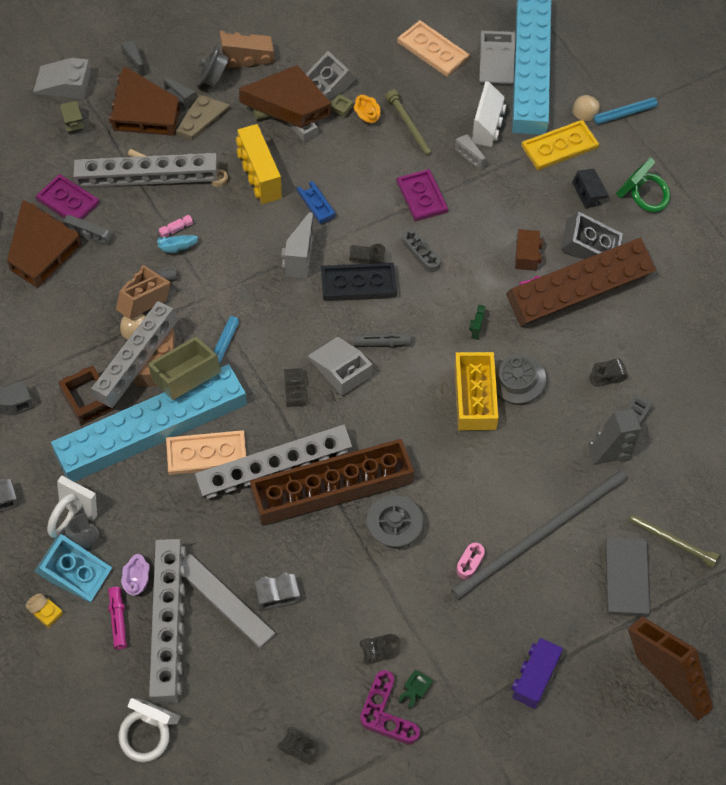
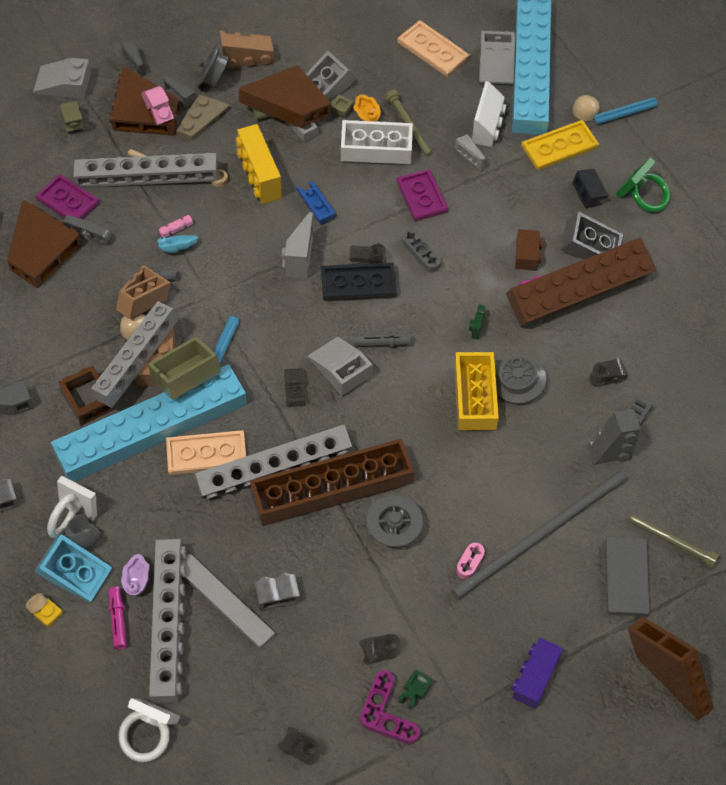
none -> bright pink brick [141,86,174,125]
none -> white brick [341,120,413,164]

